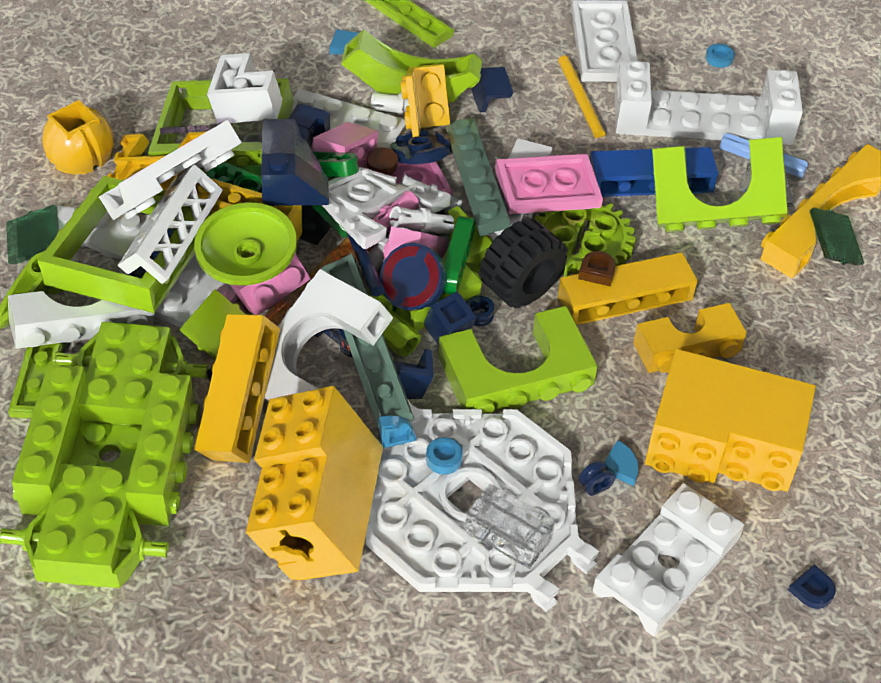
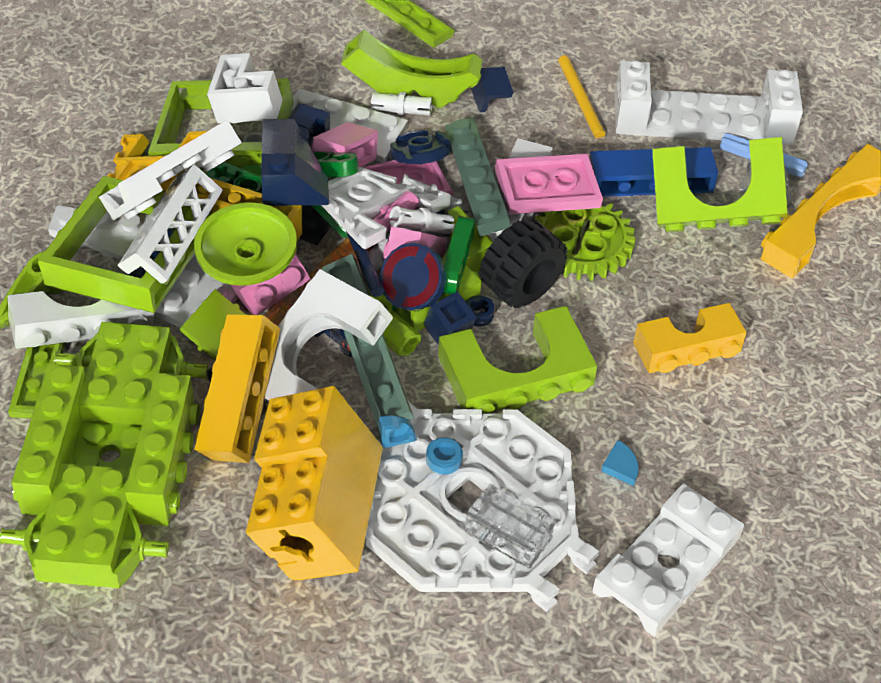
clear green piece [6,204,59,264] -> none
yellow piece [41,100,114,174] -> none
piece [160,122,223,134] -> none
dark azure tile [329,29,359,54] -> none
reddish brown tile [367,147,398,175] -> none
dark blue panel [394,349,434,399] -> none
yellow bracket [401,63,451,137] -> none
yellow brick [557,252,698,325] -> none
white plate [571,0,638,82] -> none
reddish brown tile [578,251,616,286] -> none
dark blue bush [578,461,615,496] -> none
yellow piece [645,349,816,492] -> none
dark azure tile [705,44,735,68] -> none
dark blue tile [788,564,836,609] -> none
clear green piece [809,207,864,265] -> none

